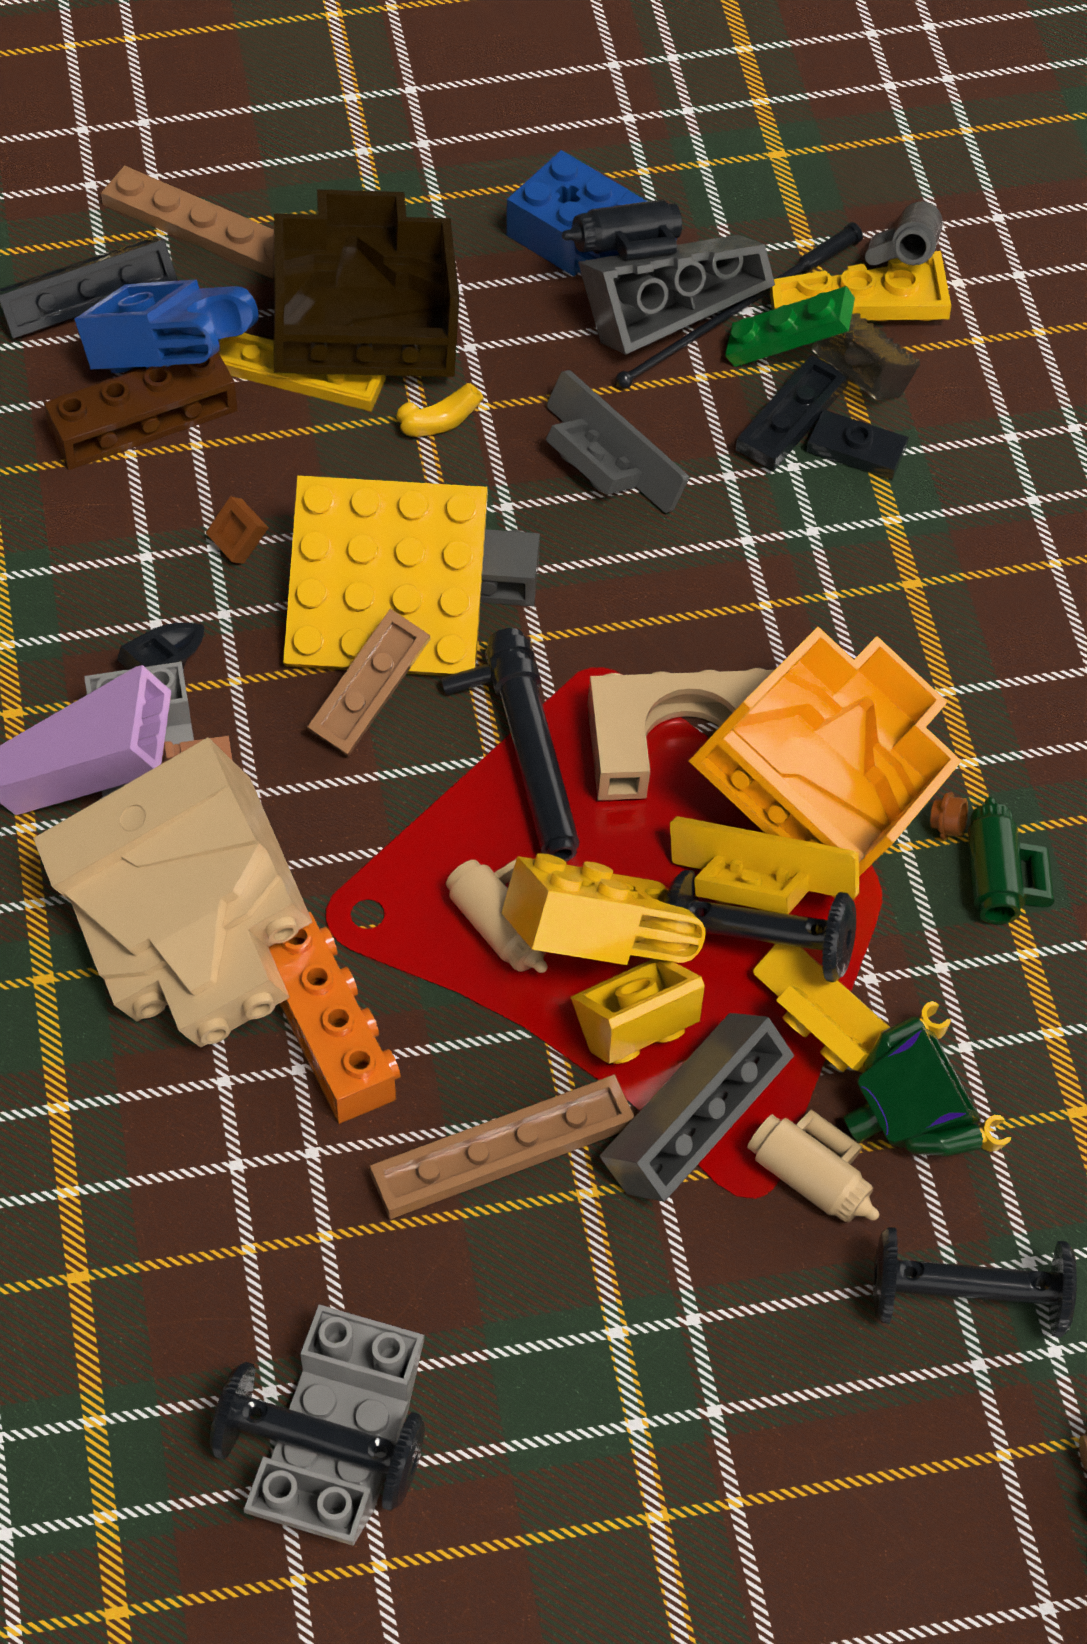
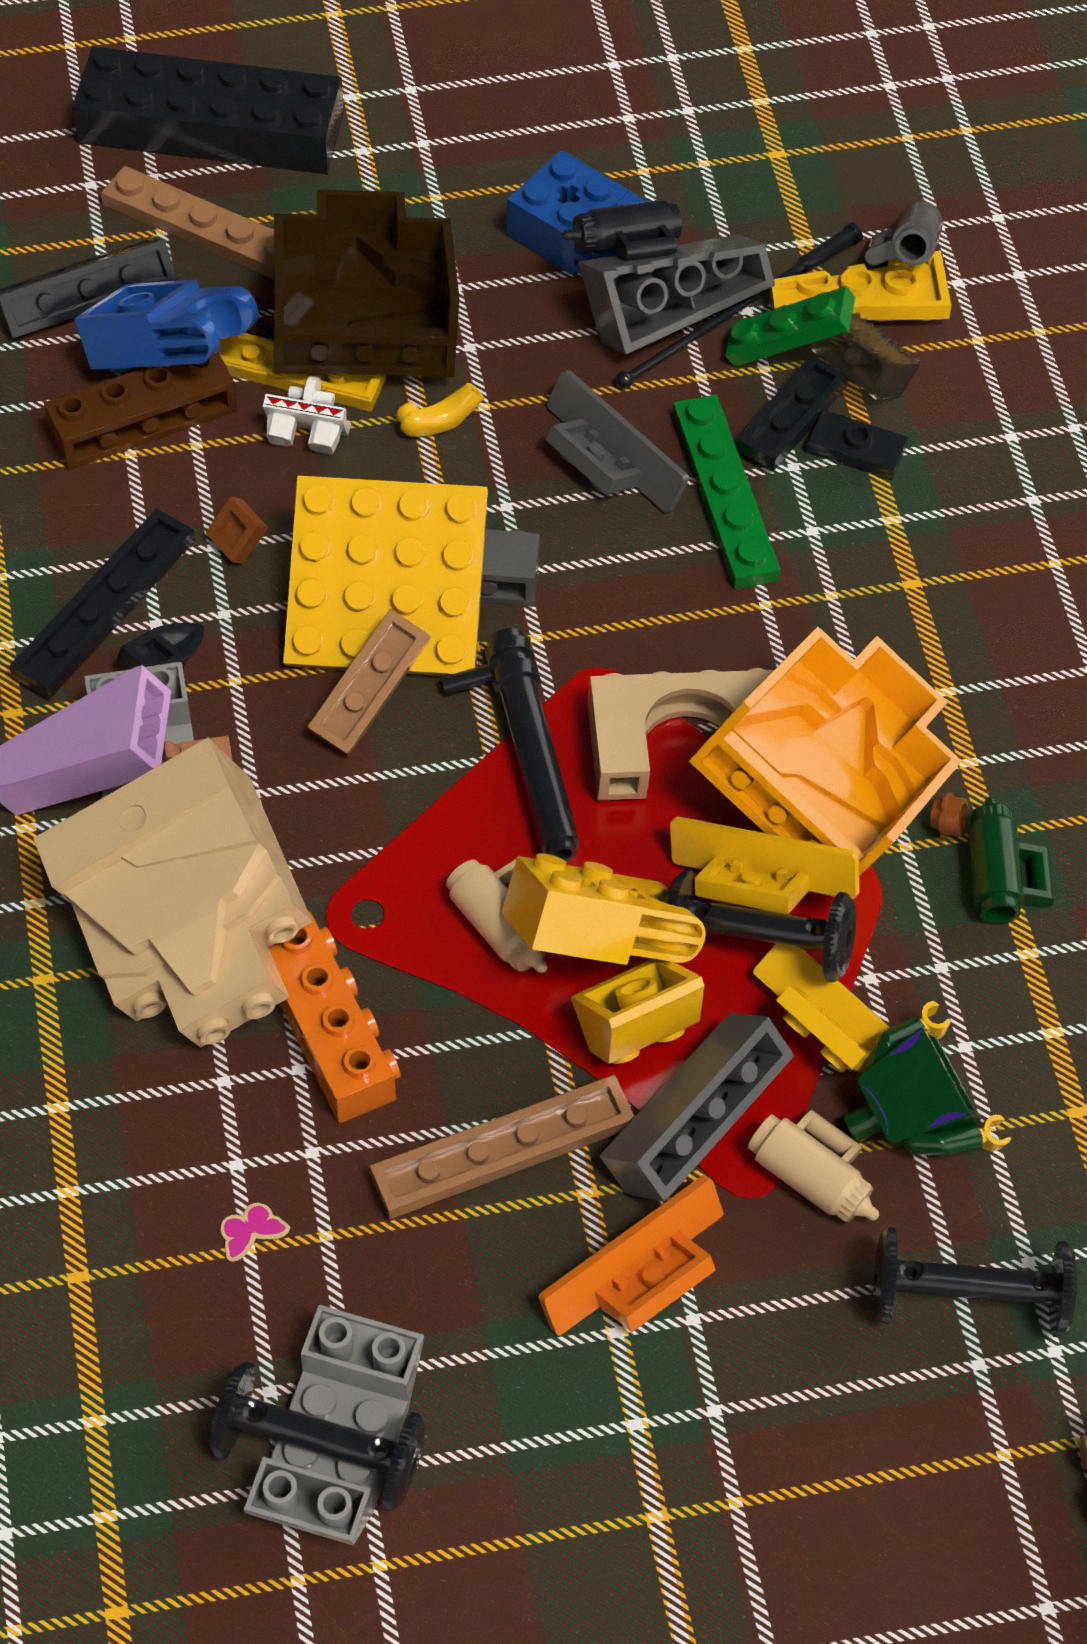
none -> black plate [9,508,195,699]
none -> black brick [72,46,344,175]
none -> dark pink sticker [221,1203,290,1262]
none -> white hips [263,376,351,455]
none -> orange bracket [539,1175,723,1336]
none -> green plate [672,394,780,590]

